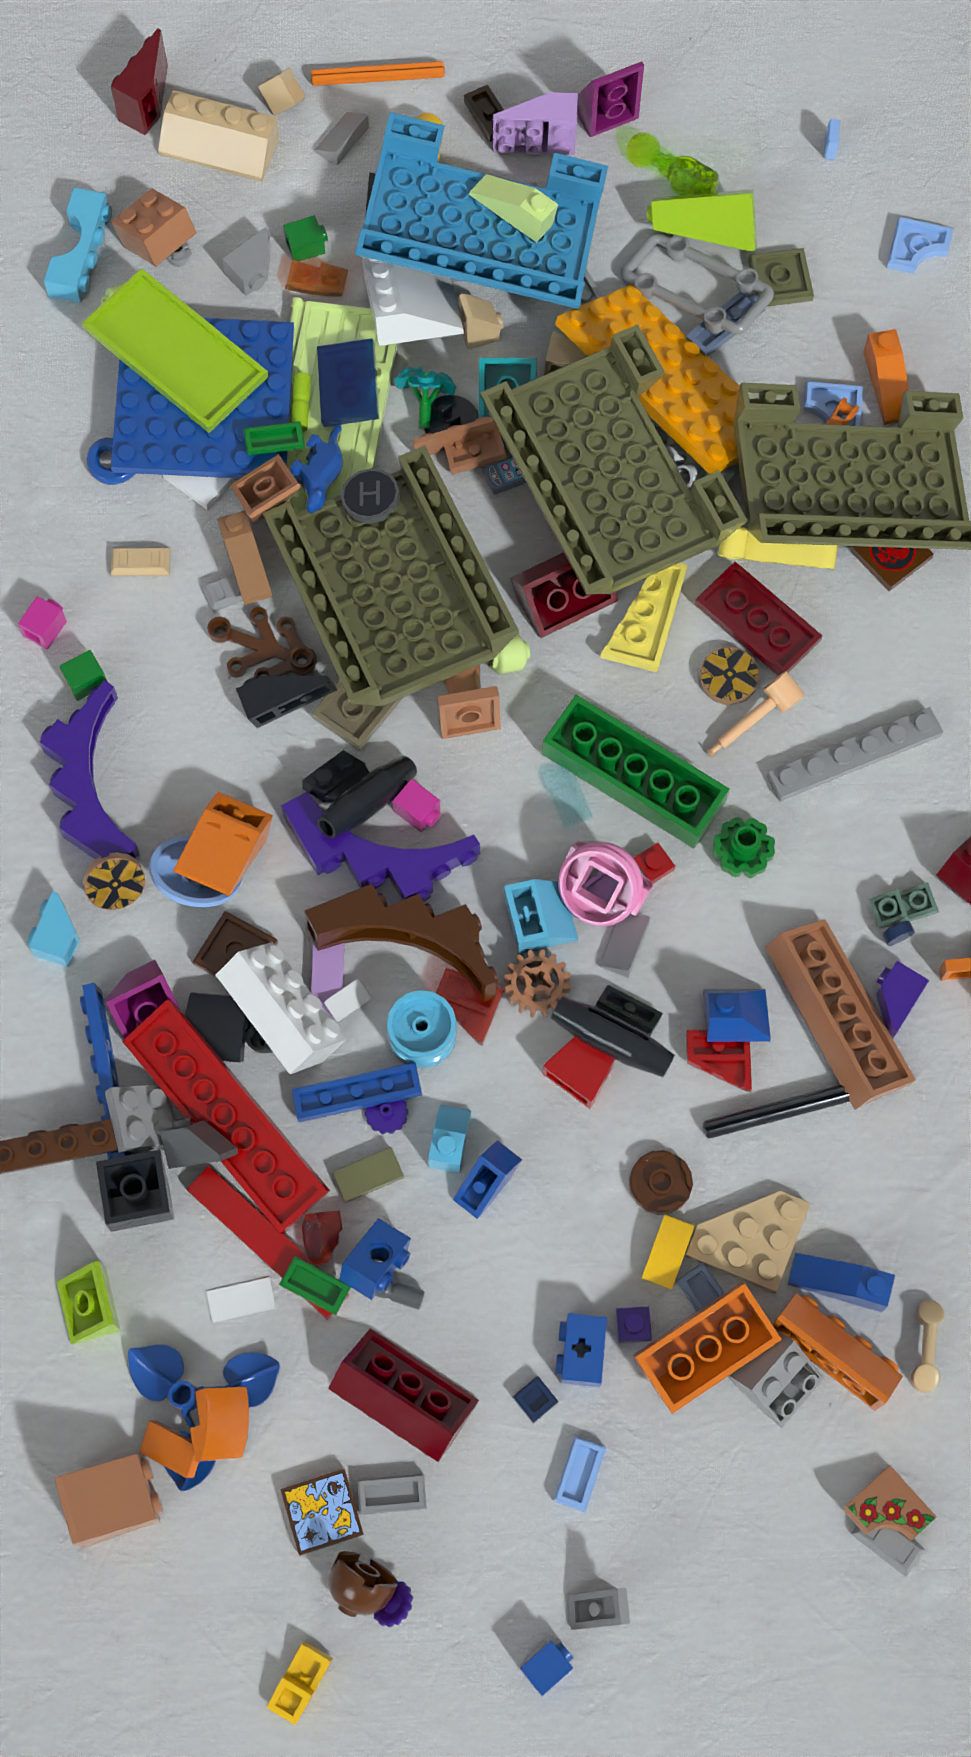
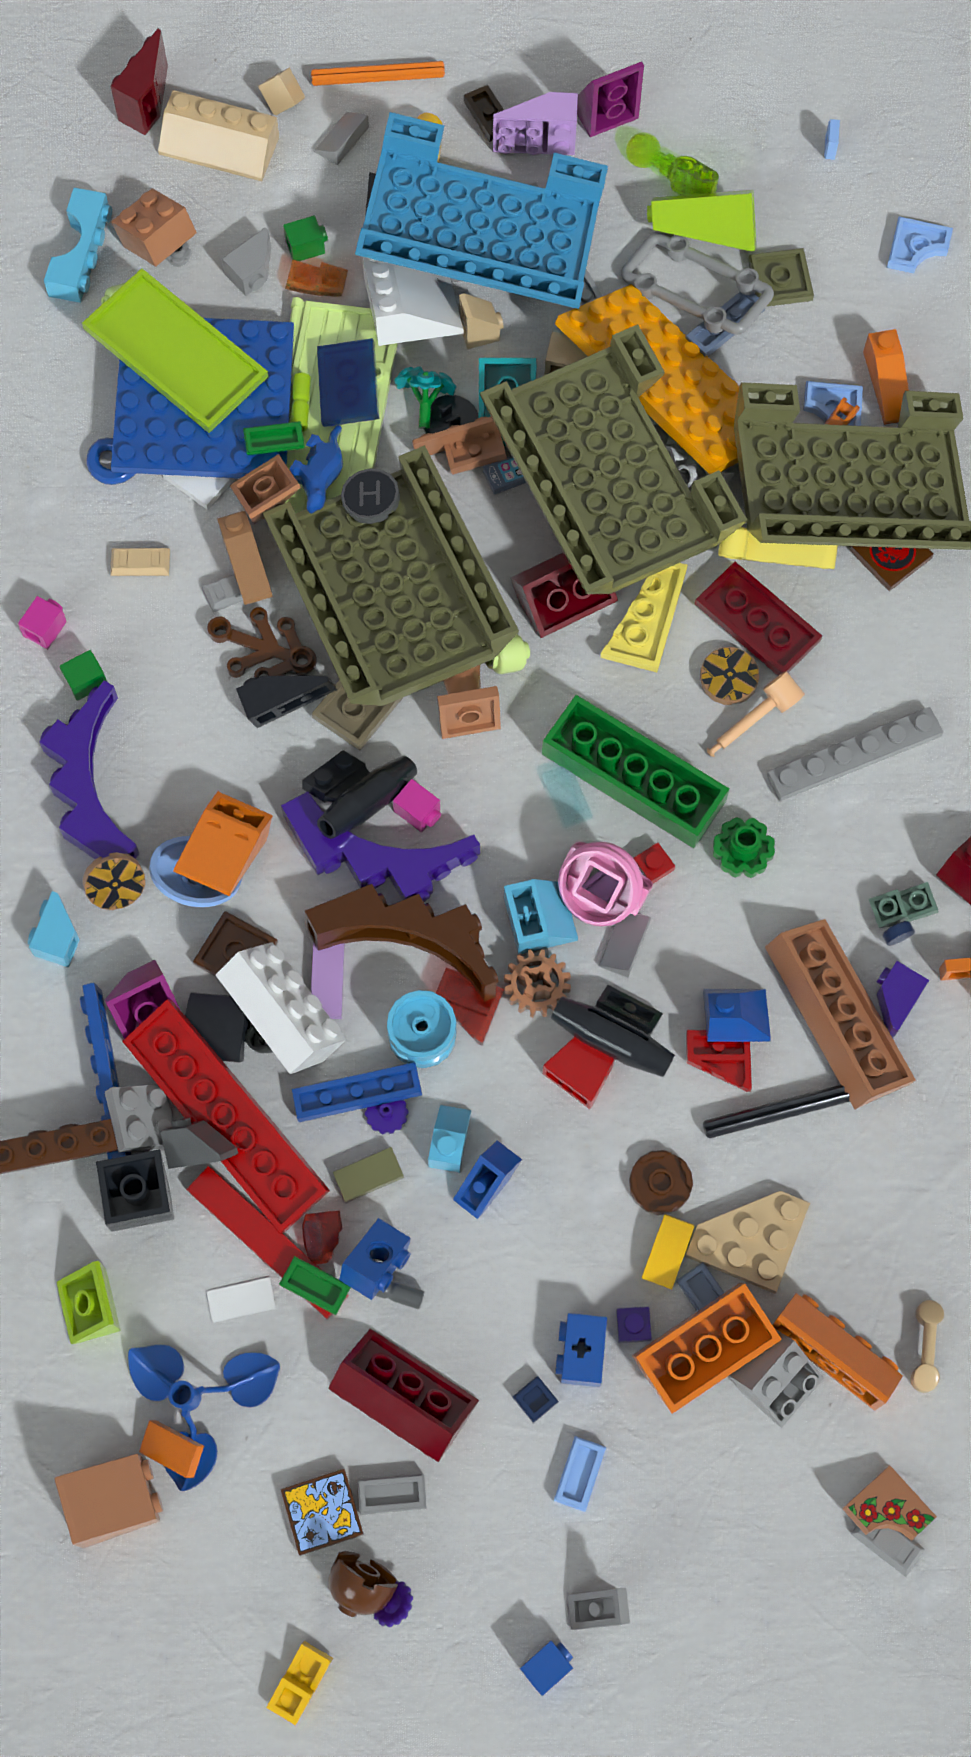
orange slope [190,1387,249,1462] -> none
white sticker [324,979,371,1022] -> none
yellowish green slope [469,174,558,243] -> none
blue slope [787,1253,895,1312] -> none

